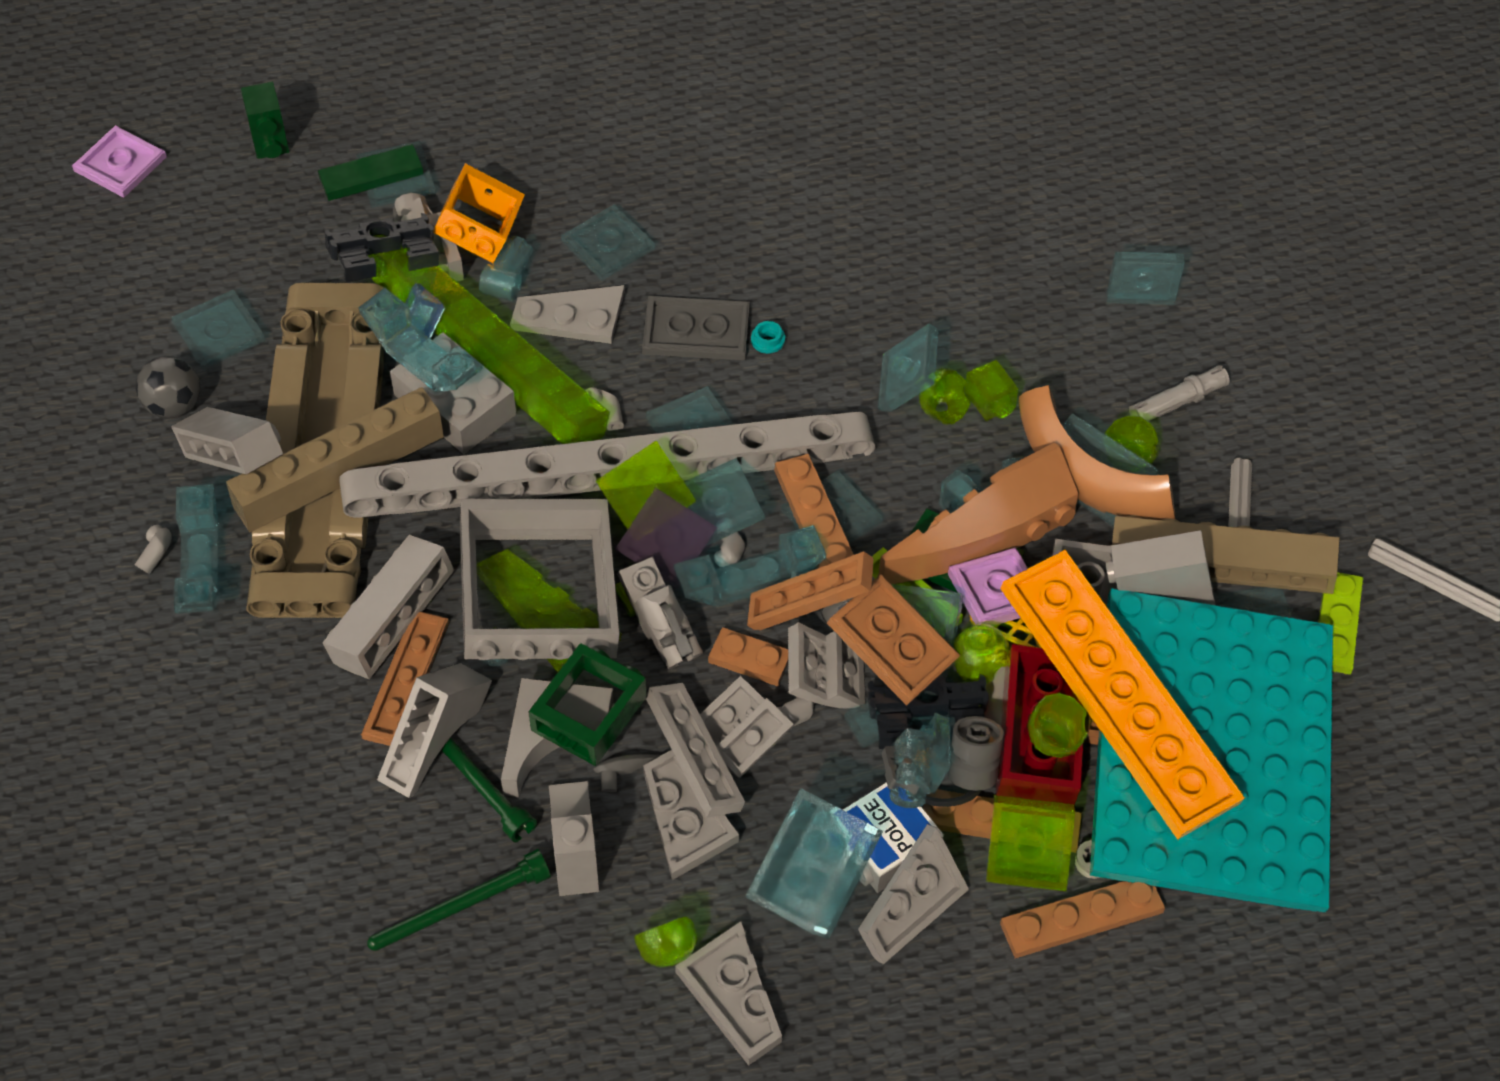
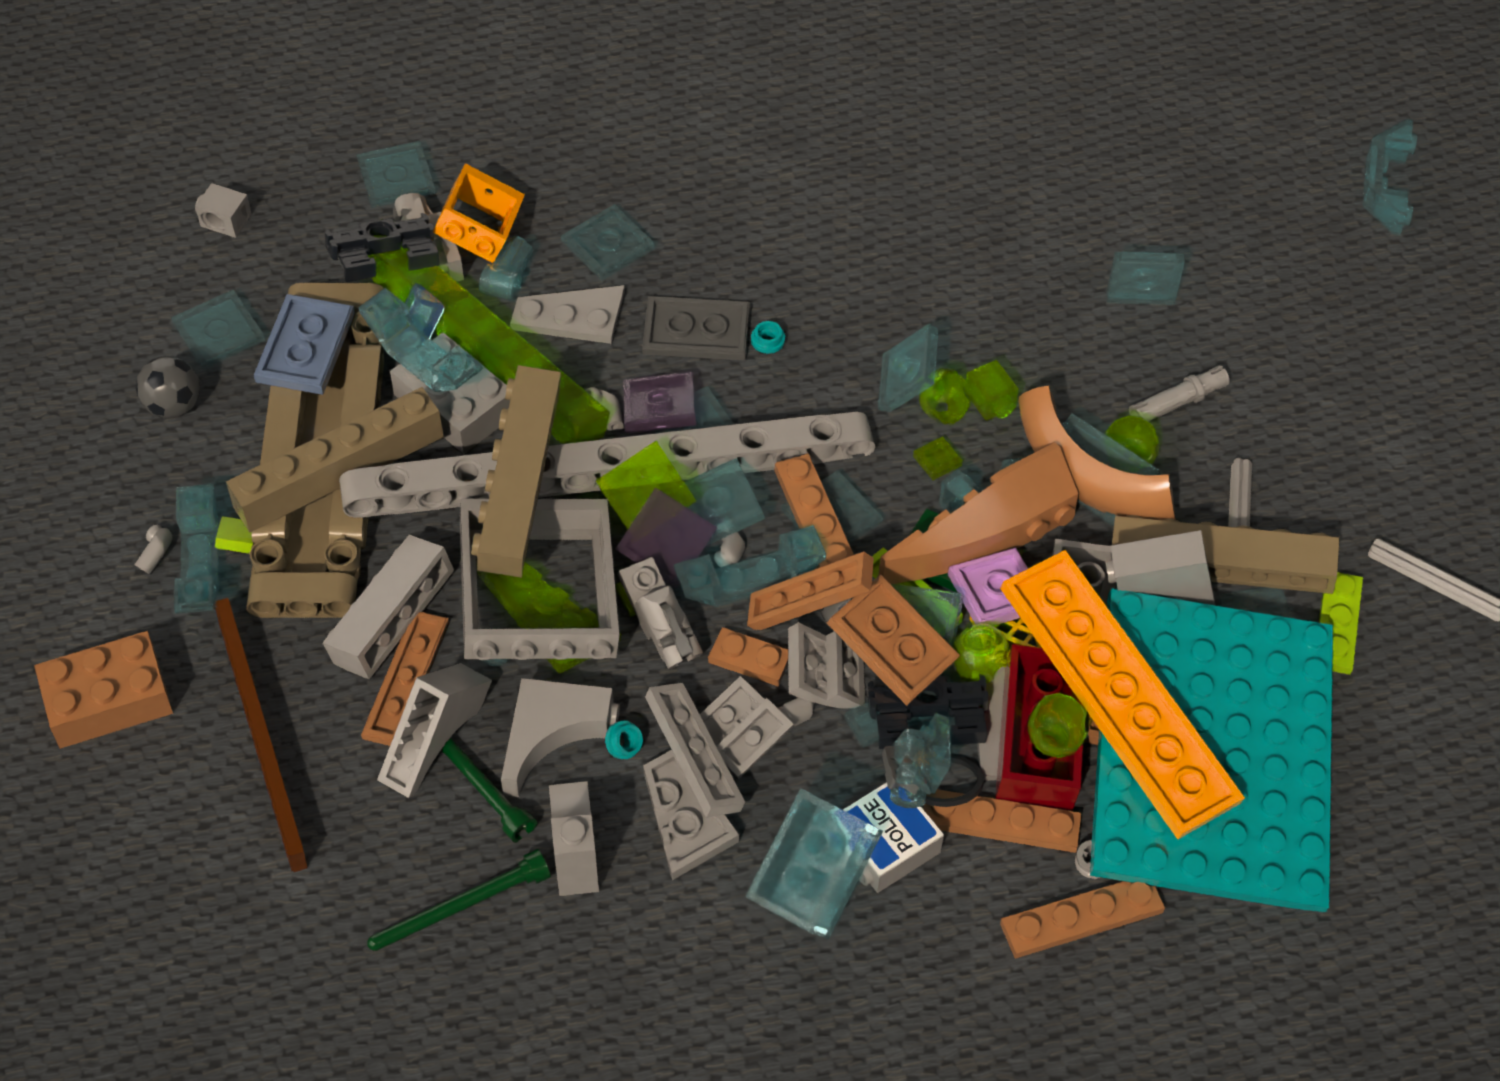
lavender tile [72,125,167,198] -> none
light grey brick [171,407,283,474] -> none
dark green brick [241,81,289,159] -> none
dark green tile [318,144,424,201] -> none
dark green window [528,643,647,767] -> none
dark grey bar [593,754,661,793] -> none
clear neon green hair [634,916,698,967] -> none
light grey wing [675,921,782,1066] -> none
light grey wing [858,824,969,964] -> none
dark grey wheel [947,716,1004,791] -> none
clear neon green brick [986,795,1075,892] -> none
none -> medium nougat brick [34,631,173,749]
none -> light grey brick [195,183,252,238]
none -> reddish brown tile [214,598,307,873]
none -> lime tile [215,516,253,554]
none -> sand blue tile [254,294,355,395]
none -> dark tan brick [471,365,561,578]
none -> teal plate [605,721,643,759]
none -> clear purple tile [623,372,696,434]
none -> clear neon green tile [913,436,963,481]
none -> clear light blue slope [1362,119,1418,236]

